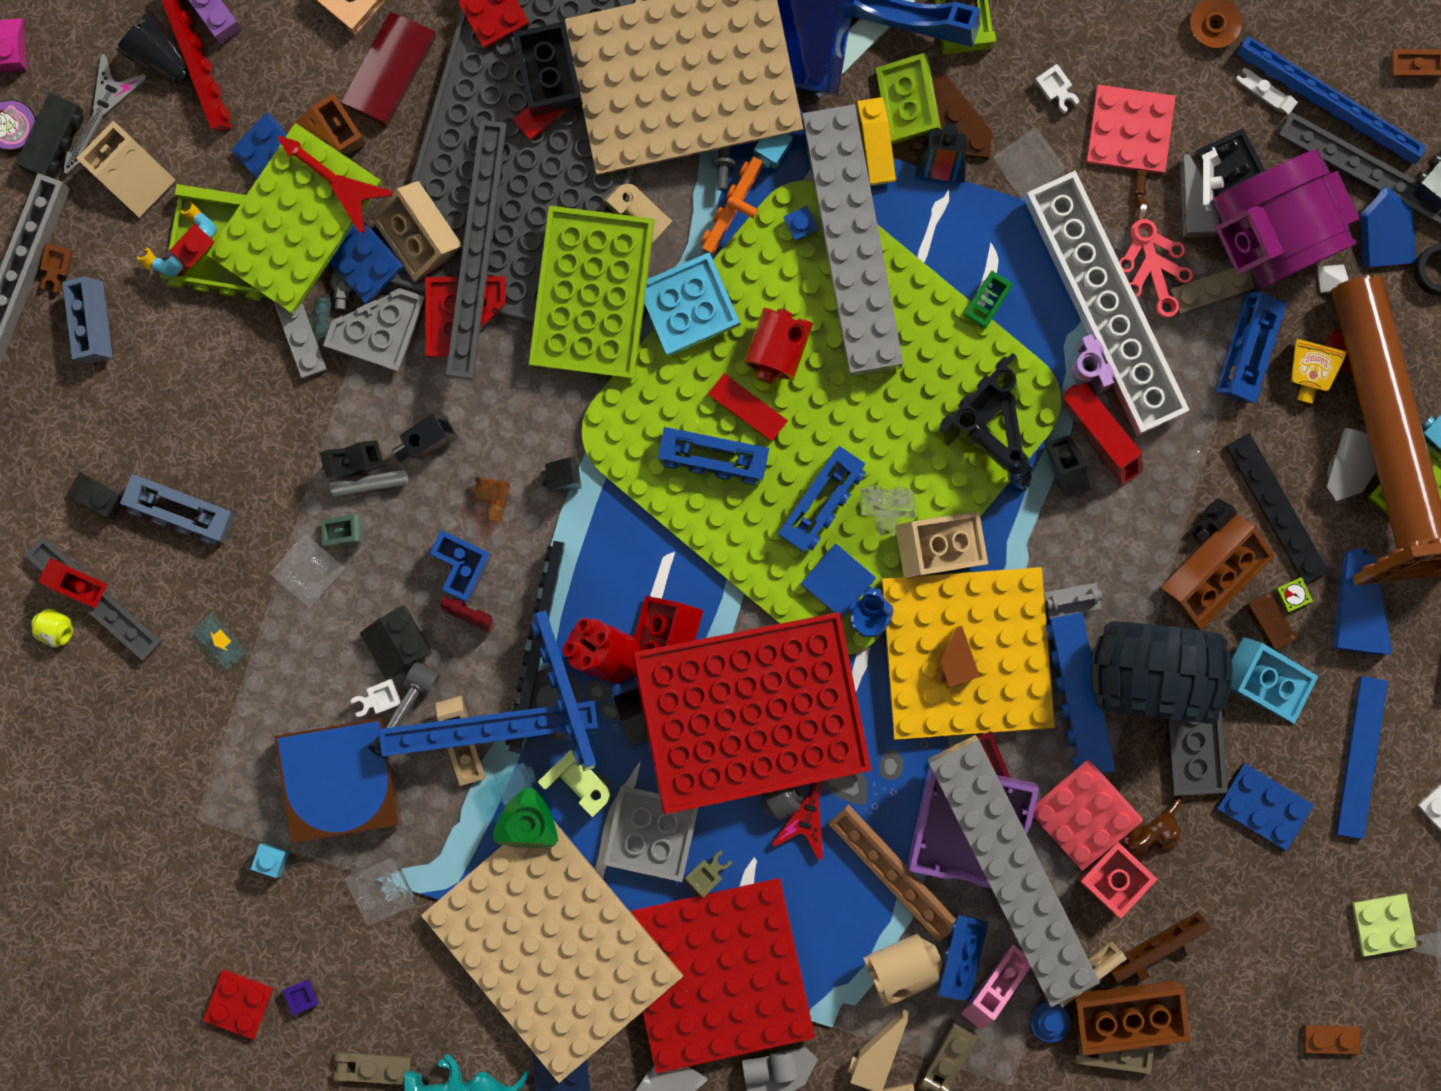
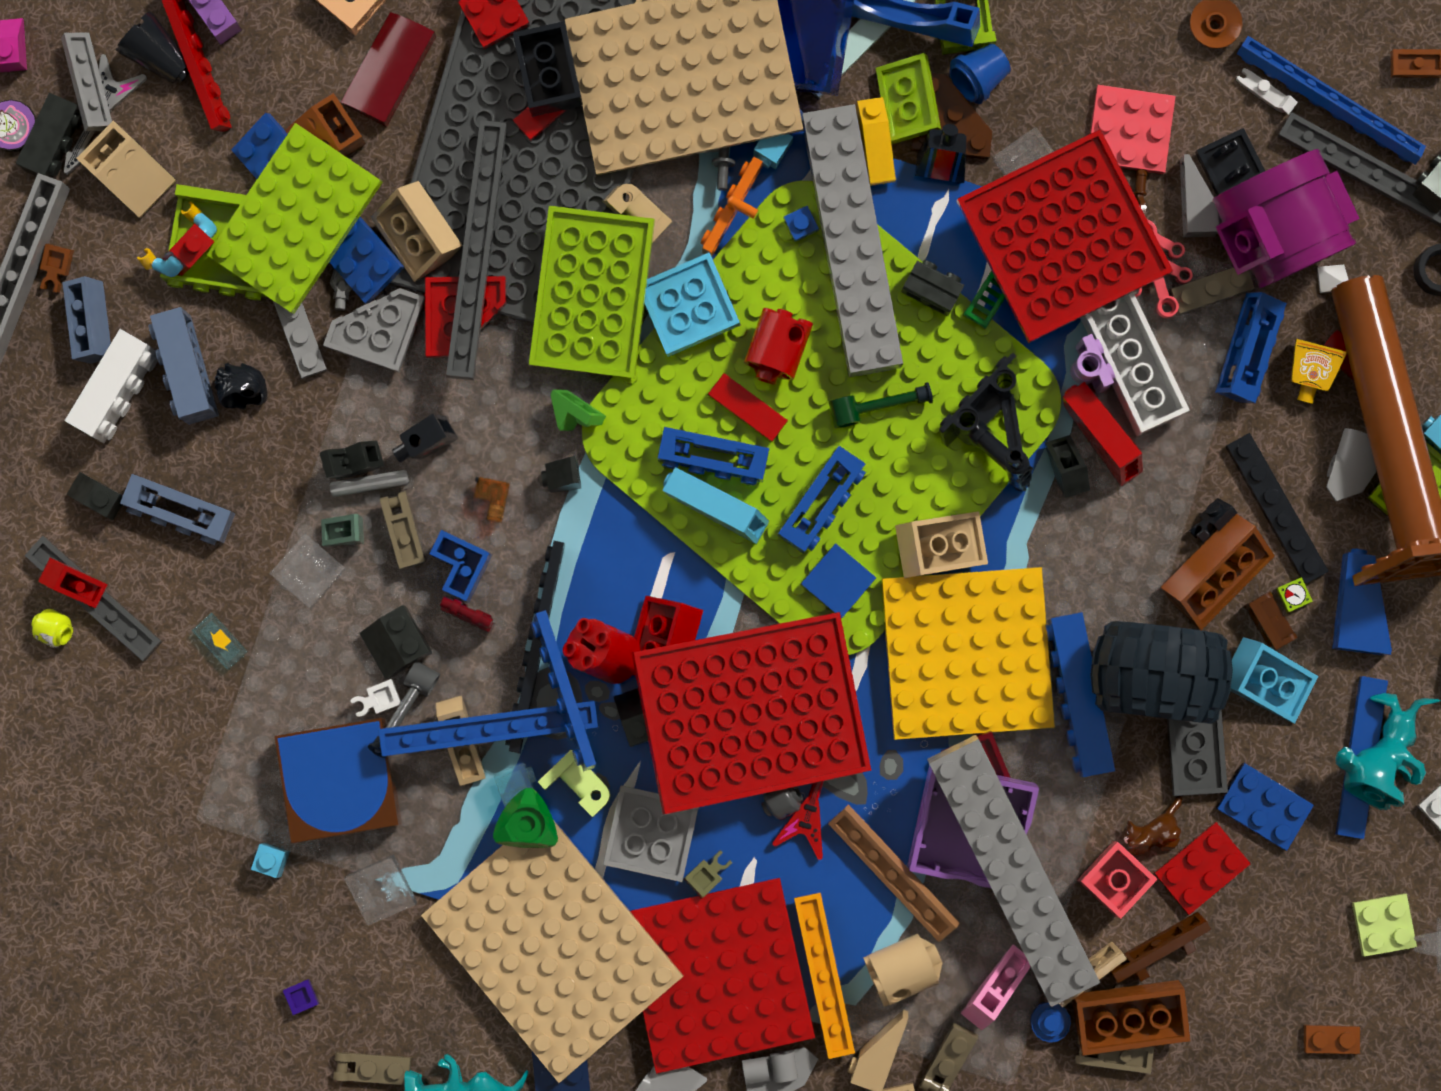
red plate [203,969,274,1040] -> none
red piece [278,136,393,233] -> none
clear light blue arm [315,297,331,338] -> none
blue hair [849,587,893,637] -> none
clear plate [860,486,916,536] -> none
dark orange slope [935,626,980,688] -> none
blue plate [939,915,989,1001] -> none
coral plate [1033,759,1143,871] -> none
white plate [1035,64,1079,114] -> none
light grey hinge [1044,583,1102,619] -> none
white piece [1202,147,1224,211] -> none
blue tile [1360,186,1415,267] -> none
none -> light grey plate [61,33,112,132]
none -> white brick [65,329,158,443]
none -> sand blue brick [148,307,219,425]
none -> black hair [215,362,268,410]
none -> dark tan plate [380,491,426,570]
none -> bright green slope [550,390,606,431]
none -> medium azure slope [662,467,769,545]
none -> light orange plate [794,892,855,1059]
none -> dark green piece [829,382,933,428]
none -> pearl dark grey brick [901,260,964,316]
none -> blue piece [949,44,1011,104]
none -> red plate [956,129,1173,343]
none -> red plate [1154,822,1251,915]
none -> teal animal [1335,693,1441,810]

